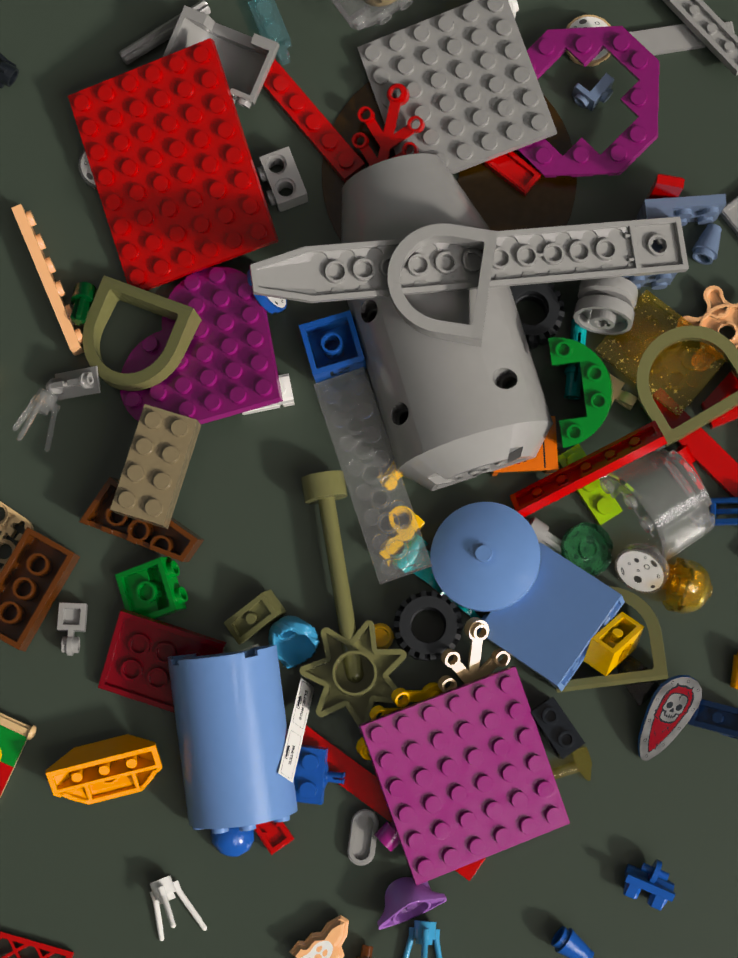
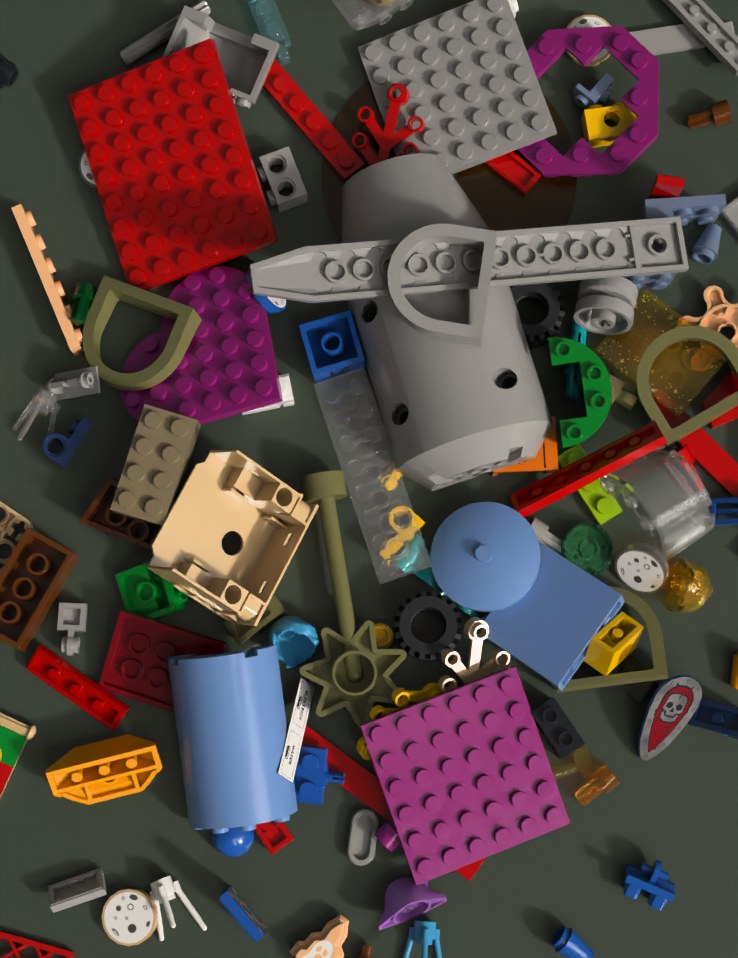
none -> red tile [25,644,130,731]
none -> dark blue plate [42,416,93,469]
none -> light grey plate [48,868,107,913]
none -> white tile [102,888,158,946]
none -> tan piece [146,450,319,627]
none -> blue tile [219,886,267,942]
none -> clear orange piece [575,763,621,806]
none -> yellow brick [581,101,638,148]
none -> reddish brown piece [686,99,732,129]

